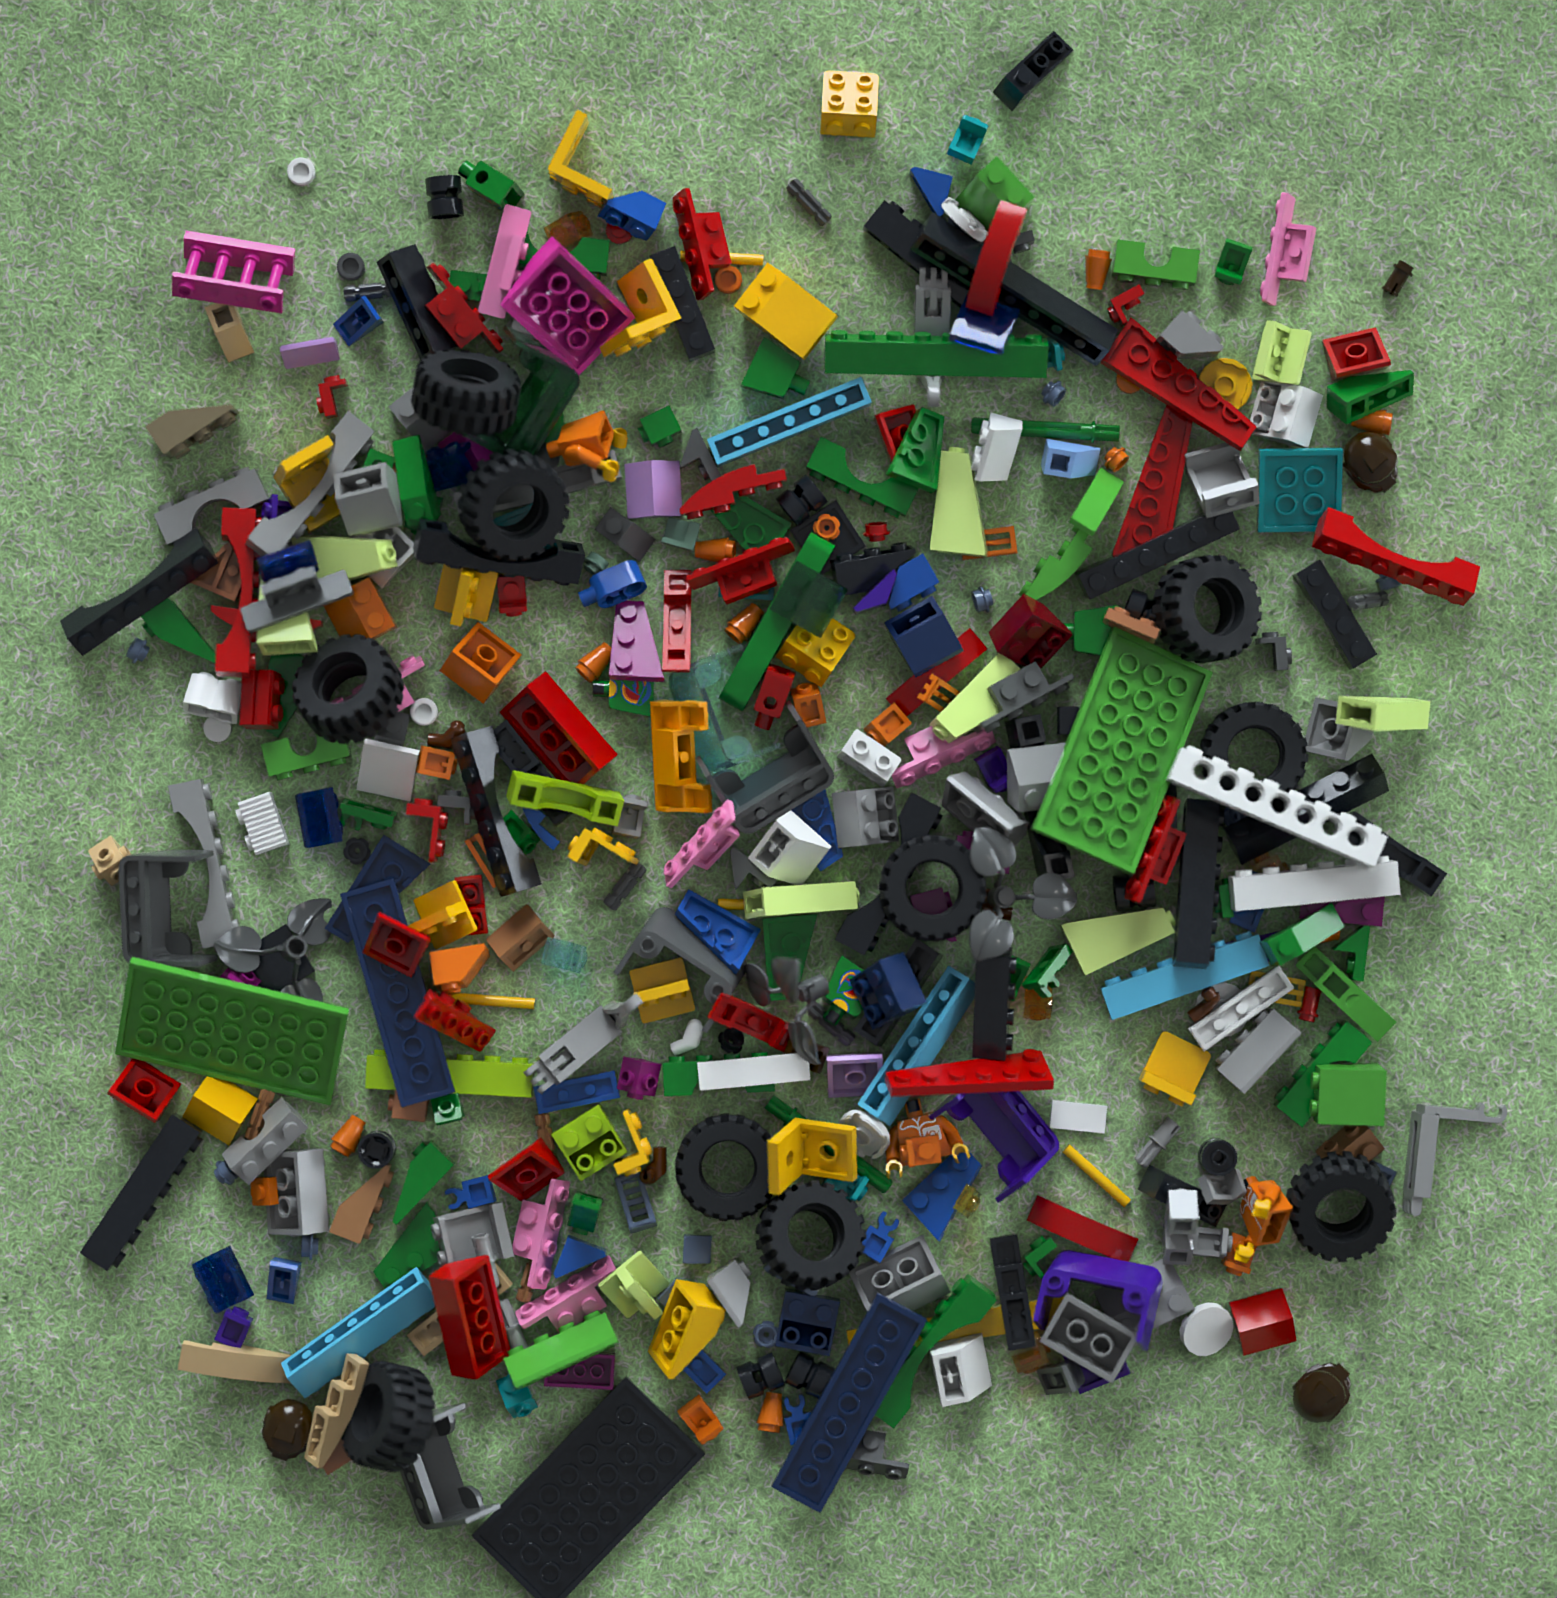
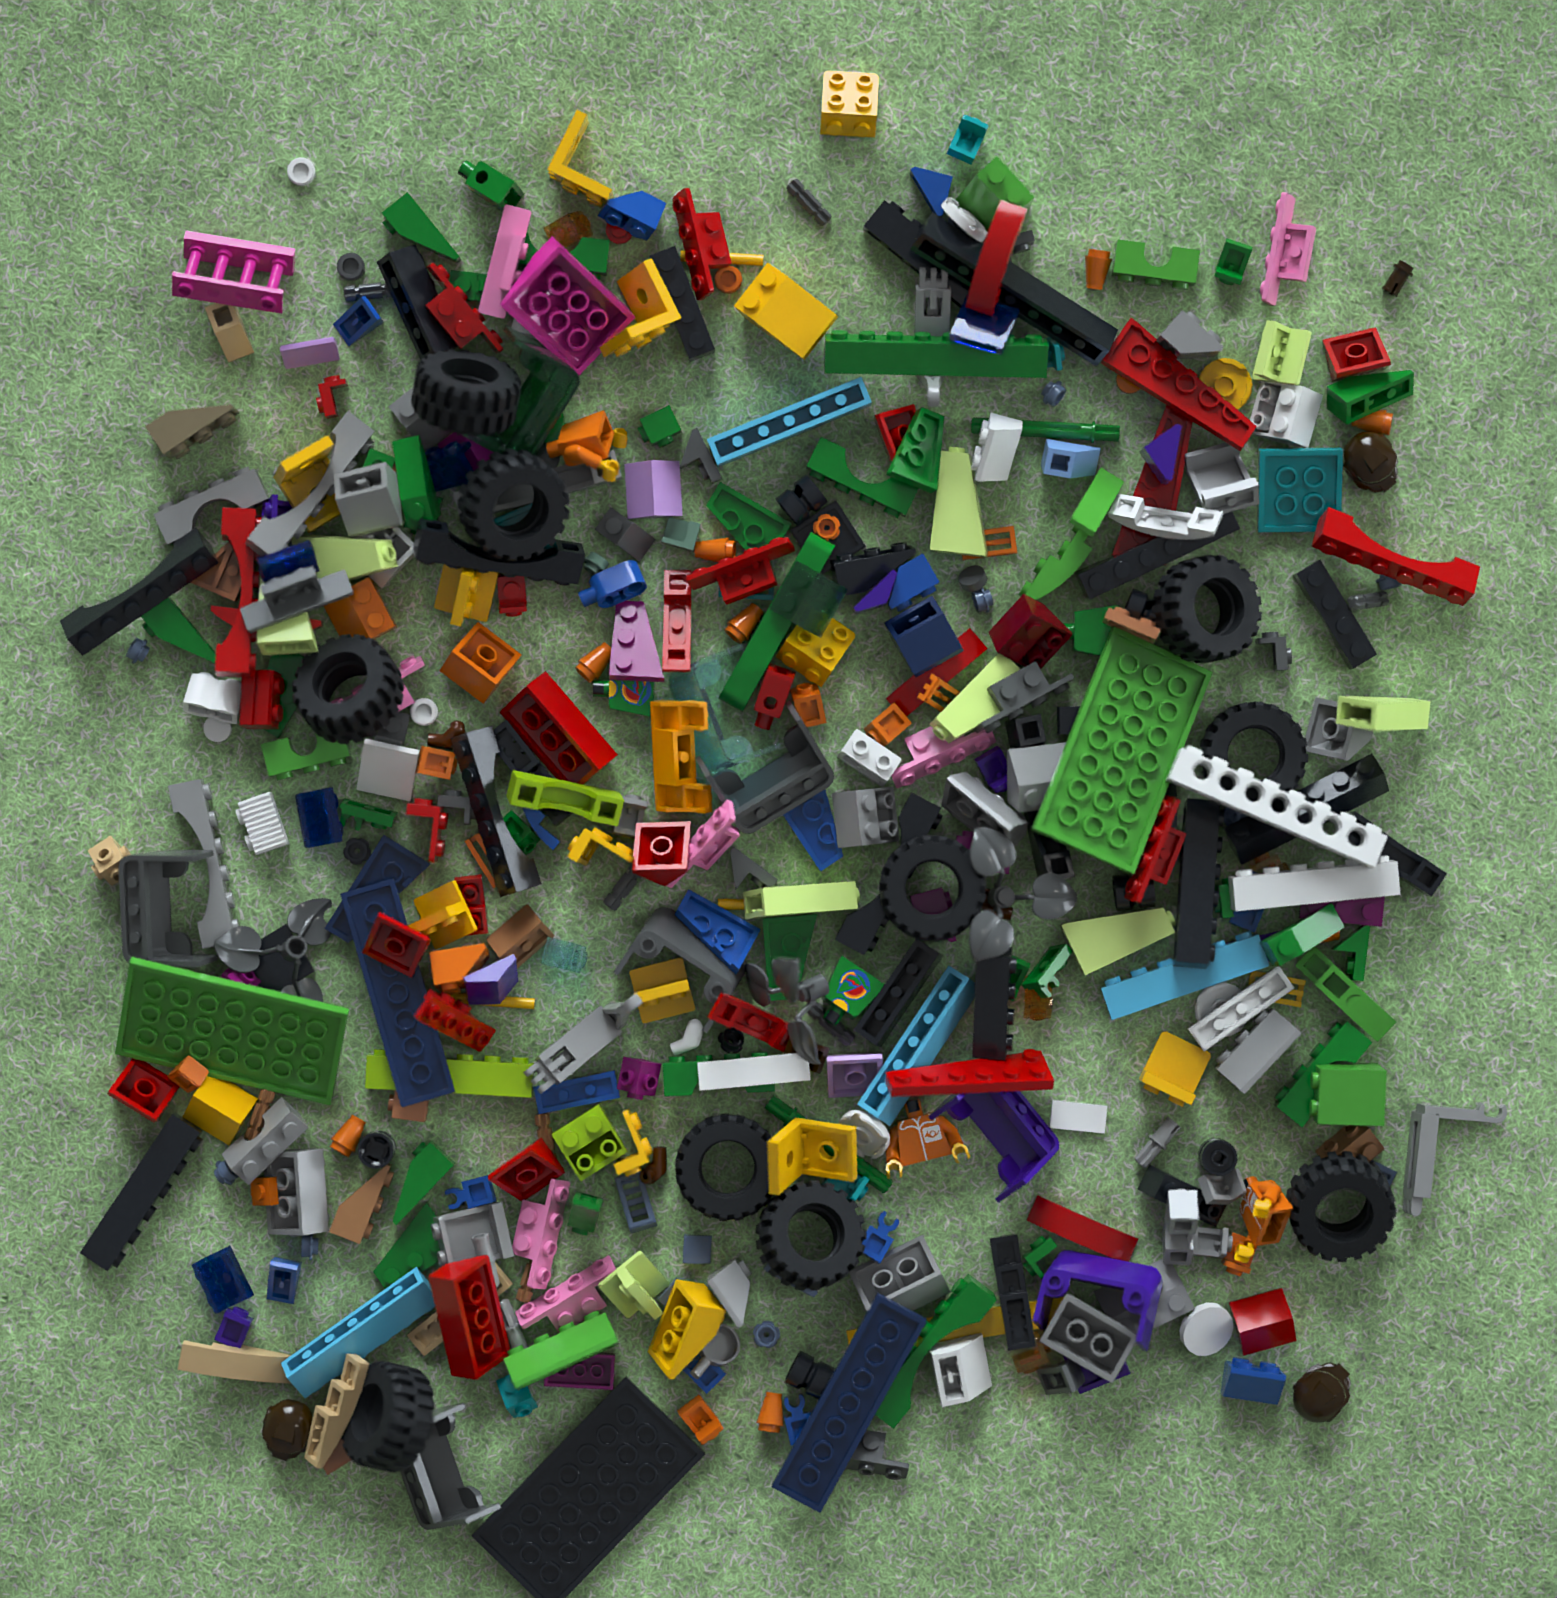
black wheel [425,175,464,220] -> none
green bracket [431,1093,465,1125] -> none
blue slope [553,1235,607,1278] -> none
red slope [679,464,787,520] -> none
black wheel [736,1352,785,1400] -> none
green torso [741,337,811,400] -> none
white slope [748,810,832,885] -> none
dark blue slope [775,1288,840,1357] -> none
dark blue slope [850,952,927,1030] -> none
red plate [863,521,890,542] -> none
orange bracket [901,1134,942,1168] -> none
blue wing [902,1150,982,1242] -> none
clear yellow bracket [953,1184,982,1218] -> none
black slope [993,31,1073,111] -> none
yellow bar [1062,1144,1131,1207] -> none
orange plate [1104,447,1129,472] -> none
red bracket [1107,284,1144,327] -> none
reddish brown arm [1187,986,1220,1024] -> none
red pin [1297,986,1322,1023] -> none
none -> orange slope [167,1056,209,1093]
none -> green slope [382,192,461,263]
none -> dark purple slope [464,954,518,1005]
none -> red slope [632,821,691,887]
none -> light grey piece [690,1323,740,1379]
none -> dark grey tile [958,565,988,592]
none -> white slope [1108,494,1223,540]
none -> dark purple slope [1139,425,1182,485]
none -> blue slope [1220,1357,1286,1405]

